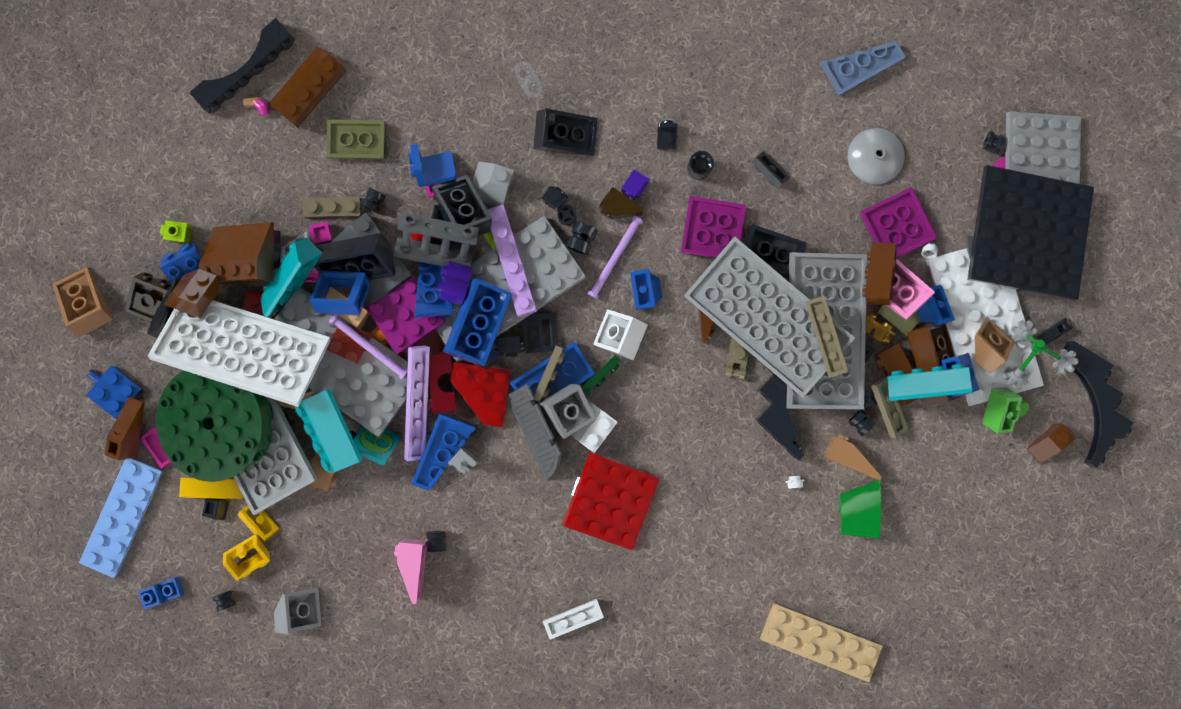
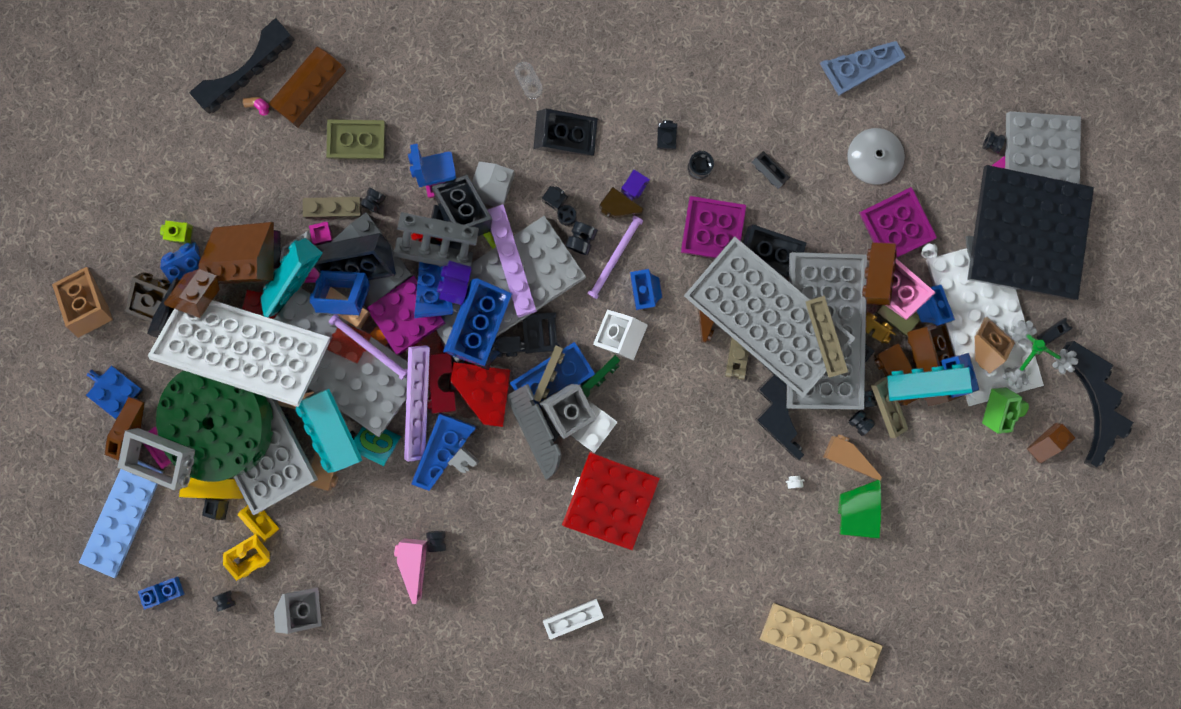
none -> light grey window [117,428,195,491]

